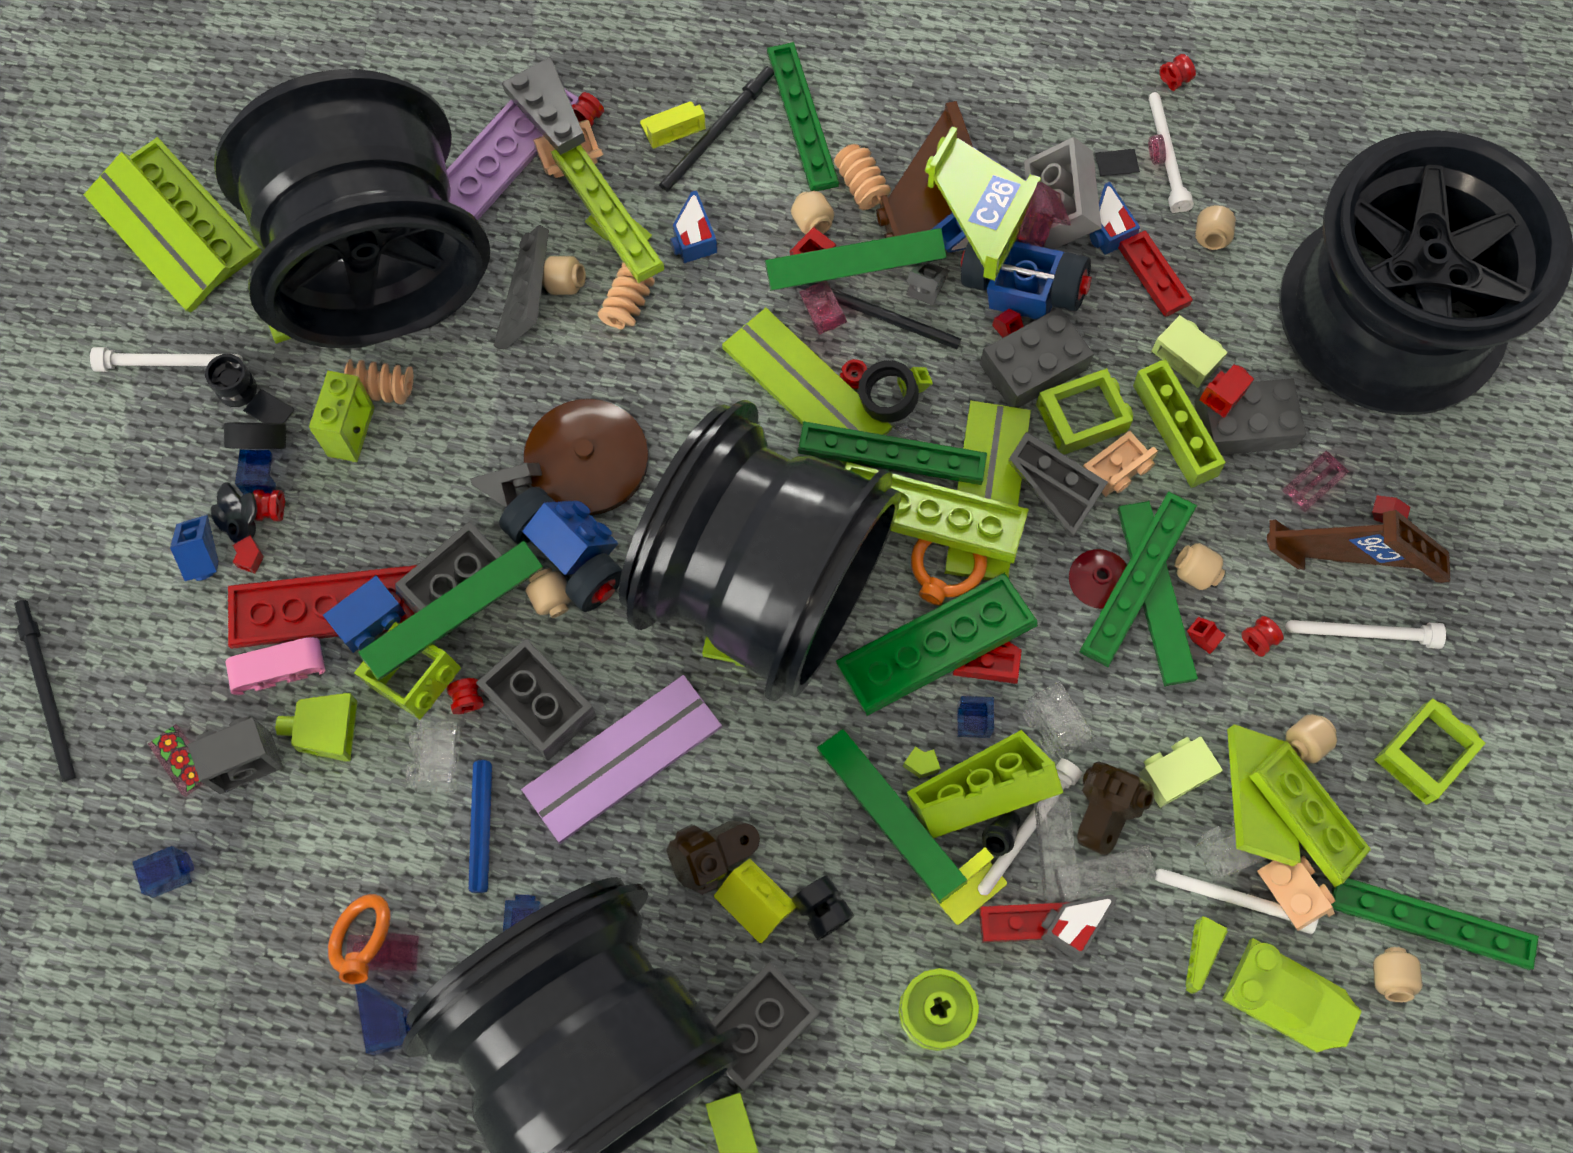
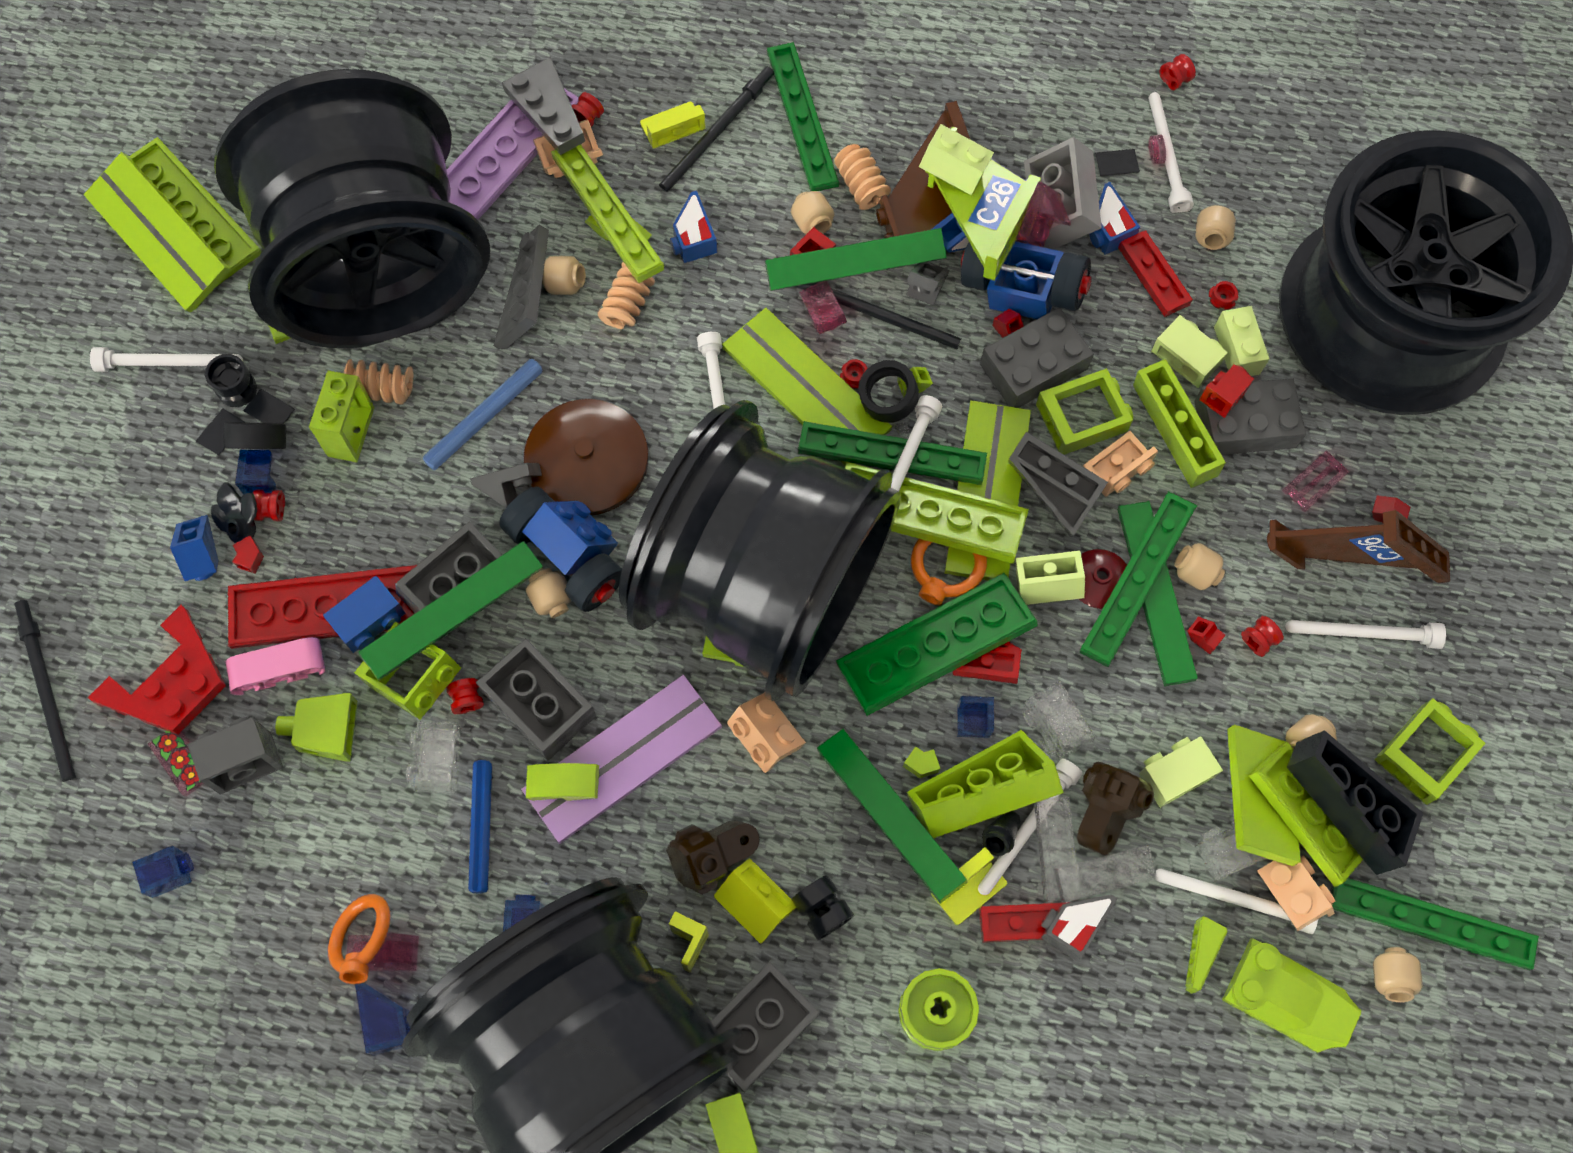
none -> red wing [87,605,226,735]
none -> black piece [196,408,246,456]
none -> medium blue axle [423,359,543,470]
none -> lime slope [526,763,599,801]
none -> neon yellow panel [669,911,709,972]
none -> white piece [697,332,725,409]
none -> light nougat bracket [727,693,806,773]
none -> white piece [891,395,942,491]
none -> yellowish green brick [919,124,994,195]
none -> yellowish green brick [1016,551,1085,605]
none -> red plate [1209,281,1238,310]
none -> yellowish green brick [1214,306,1269,376]
none -> black wedge [1287,730,1423,875]

